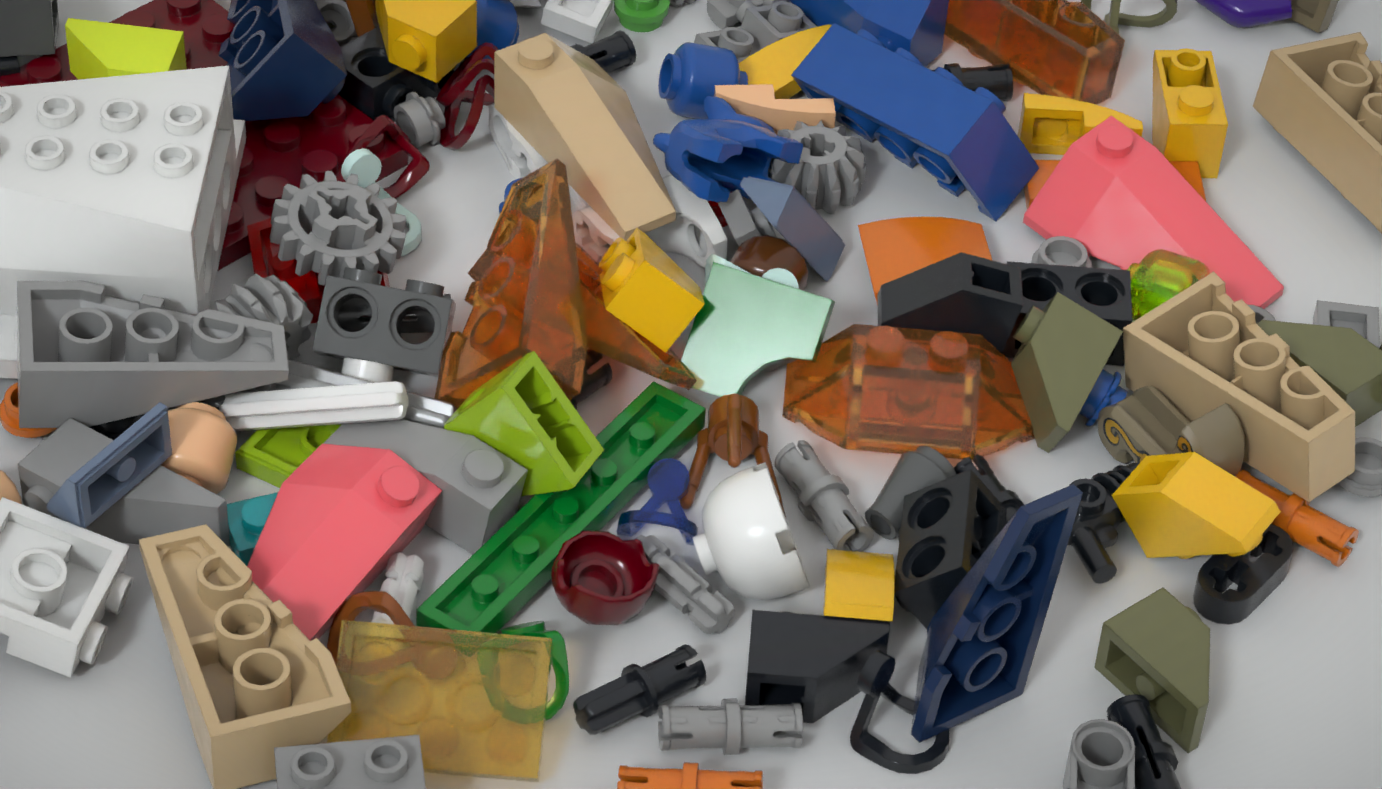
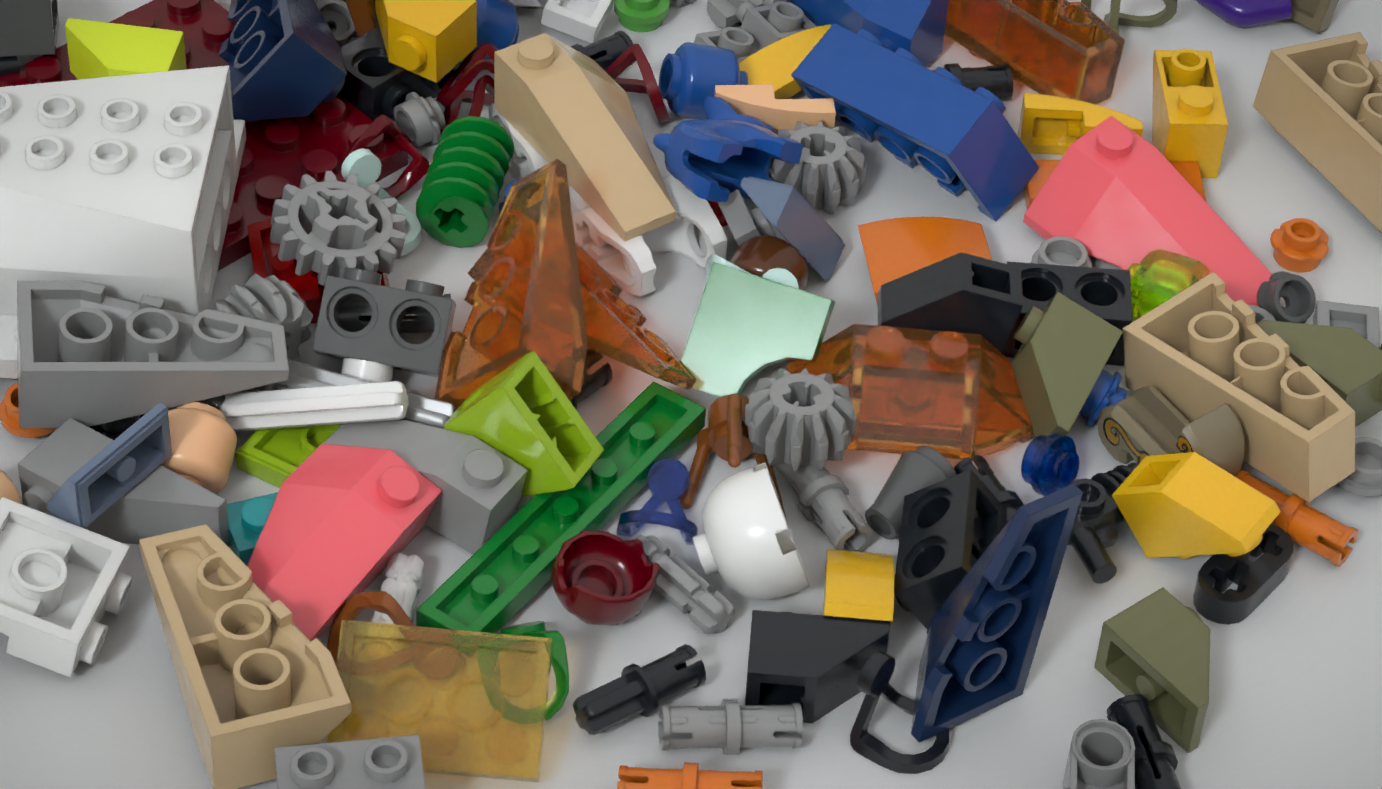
yellow slope [598,228,705,353] -> none
none -> green piece [416,116,514,248]
none -> dark red piece [603,44,670,124]
none -> light grey gear [745,367,856,472]
none -> clear blue plate [1021,433,1080,496]
none -> dark grey plate [1257,271,1316,324]
none -> orange plate [1270,218,1329,273]

